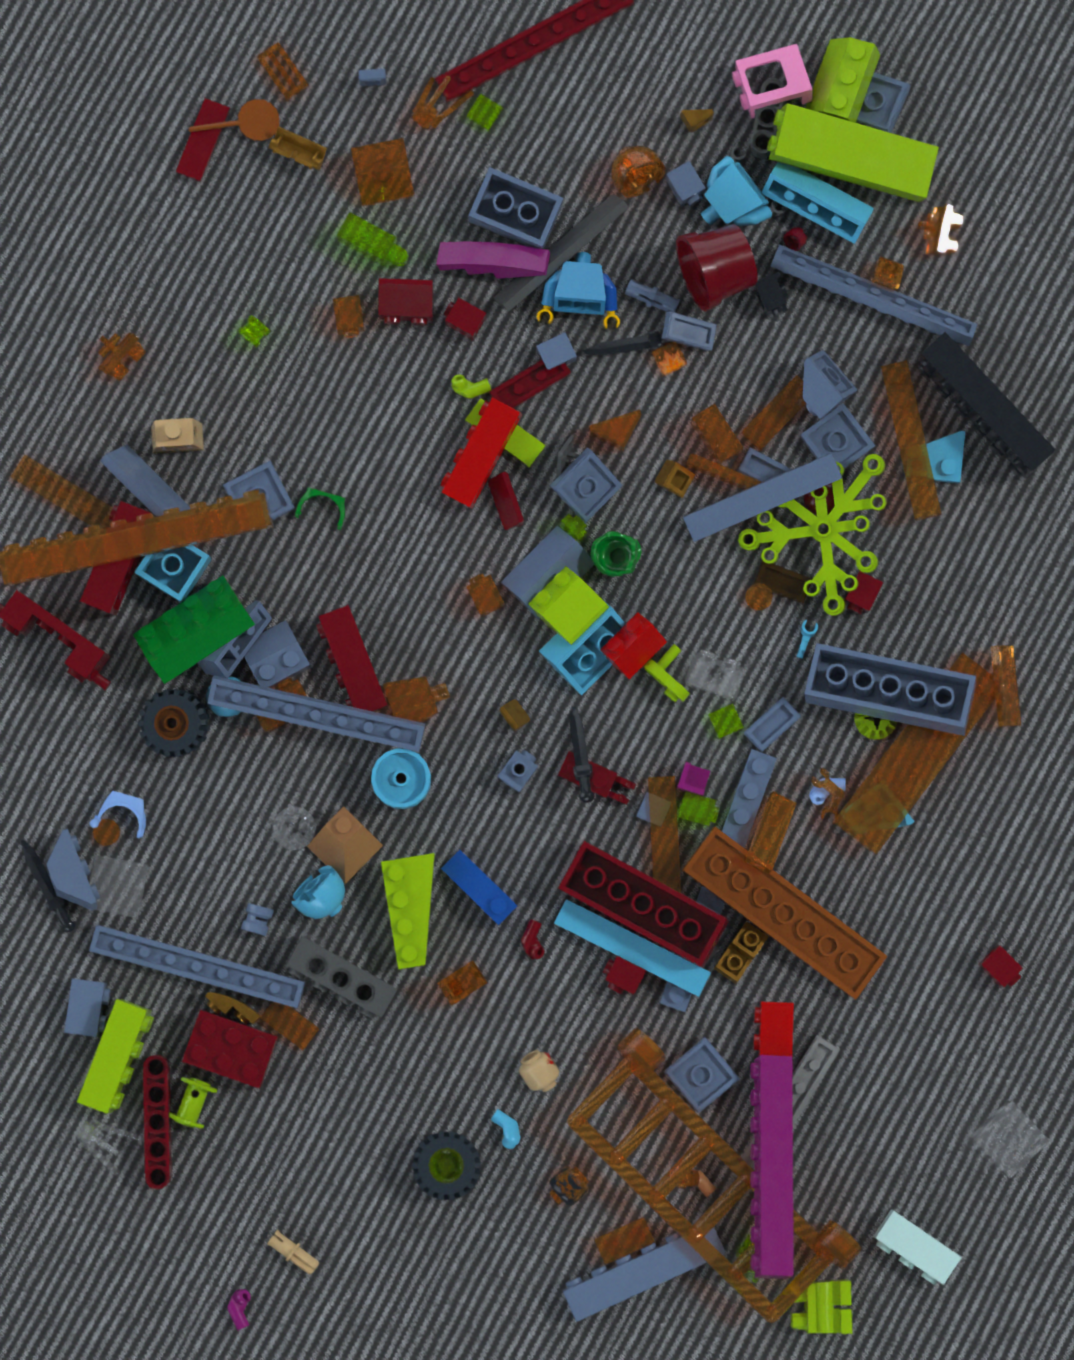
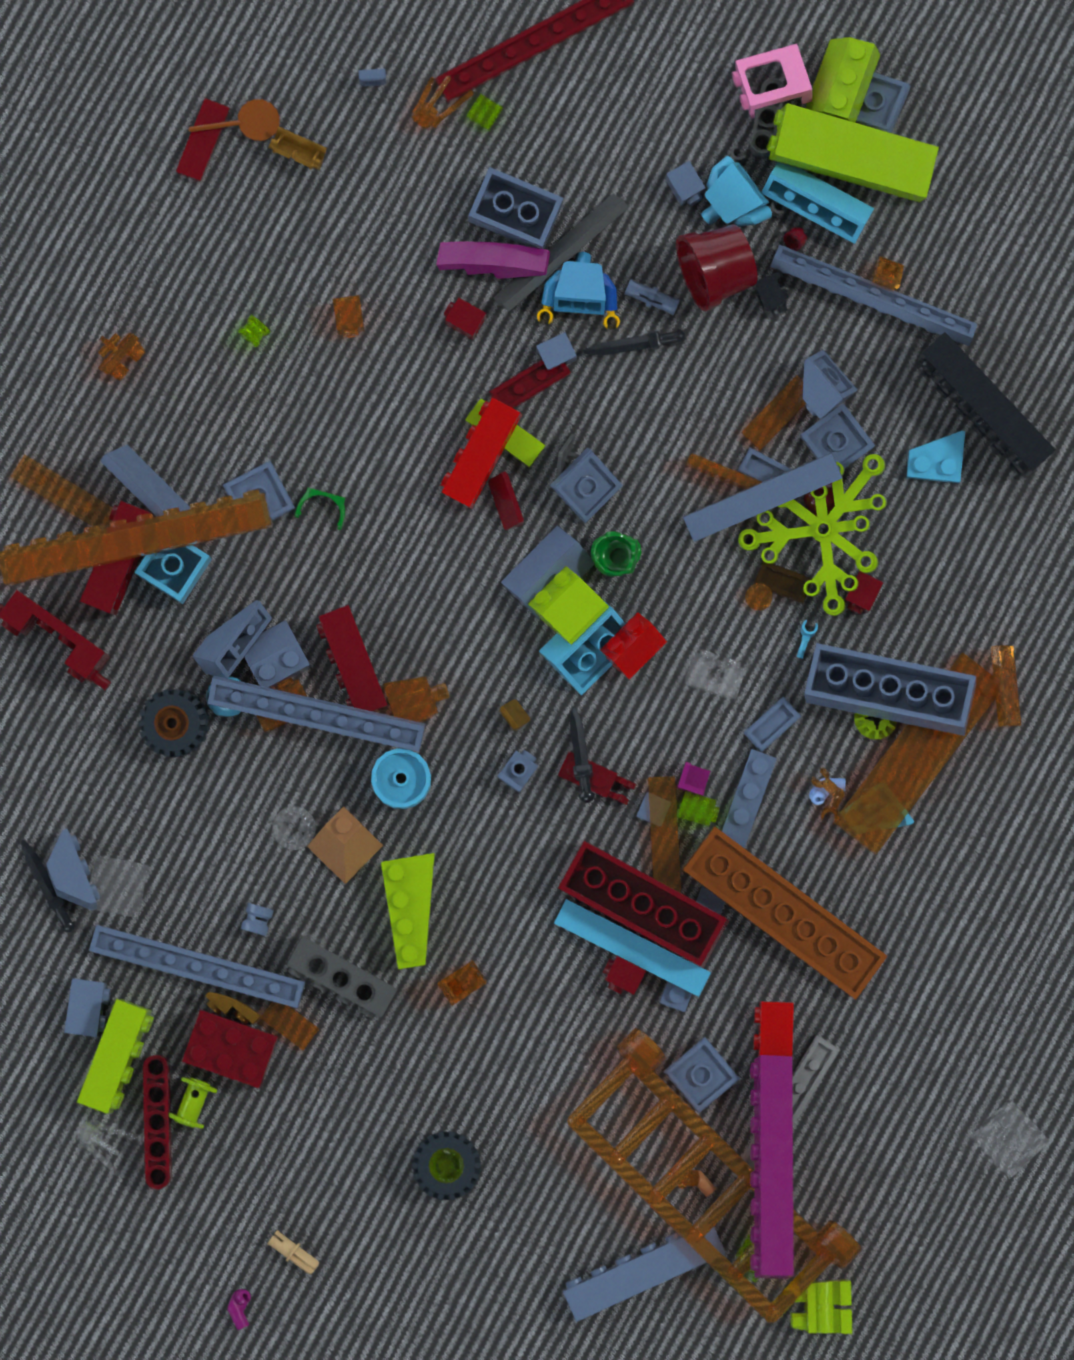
light blue helmet [90,791,146,838] -> none
clear orange piece [93,819,120,846] -> none
green brick [133,575,255,684] -> none
tan torso [151,418,204,453] -> none
clear orange tile [257,42,309,102] -> none
medium azure cylinder [291,865,345,919] -> none
clear neon green brick [337,212,408,267] -> none
clear orange slope [351,138,414,206] -> none
dark red slope [378,278,434,325] -> none
blue slope [441,850,517,926] -> none
lime arm [451,374,491,399] -> none
clear orange brick [466,573,505,618] -> none
medium azure arm [491,1109,521,1149] -> none
tan head [519,1050,559,1092] -> none
dark red arm [521,919,545,960] -> none
head [549,1166,590,1206] -> none
clear neon green plate [561,514,588,543] -> none
clear orange slope [588,409,642,452] -> none
clear orange plate [594,1217,655,1264] -> none
clear orange cylinder [611,145,666,198] -> none
lime piece [643,644,690,703] -> none
clear orange tile [651,342,688,377] -> none
pearl gold slope [655,460,695,498] -> none
sand blue tile [662,312,717,351] -> none
pearl gold slope [680,109,714,133] -> none
clear orange brick [691,403,744,467] -> none
clear neon green tile [708,703,744,739] -> none
pearl gold slope [713,921,769,984] -> none
clear orange tile [745,791,797,874] -> none
light aqua brick [873,1209,962,1285] -> none
clear orange plate [881,360,942,521] -> none
clear orange hips [917,204,963,255] -> none
dark red brick [978,945,1023,988] -> none

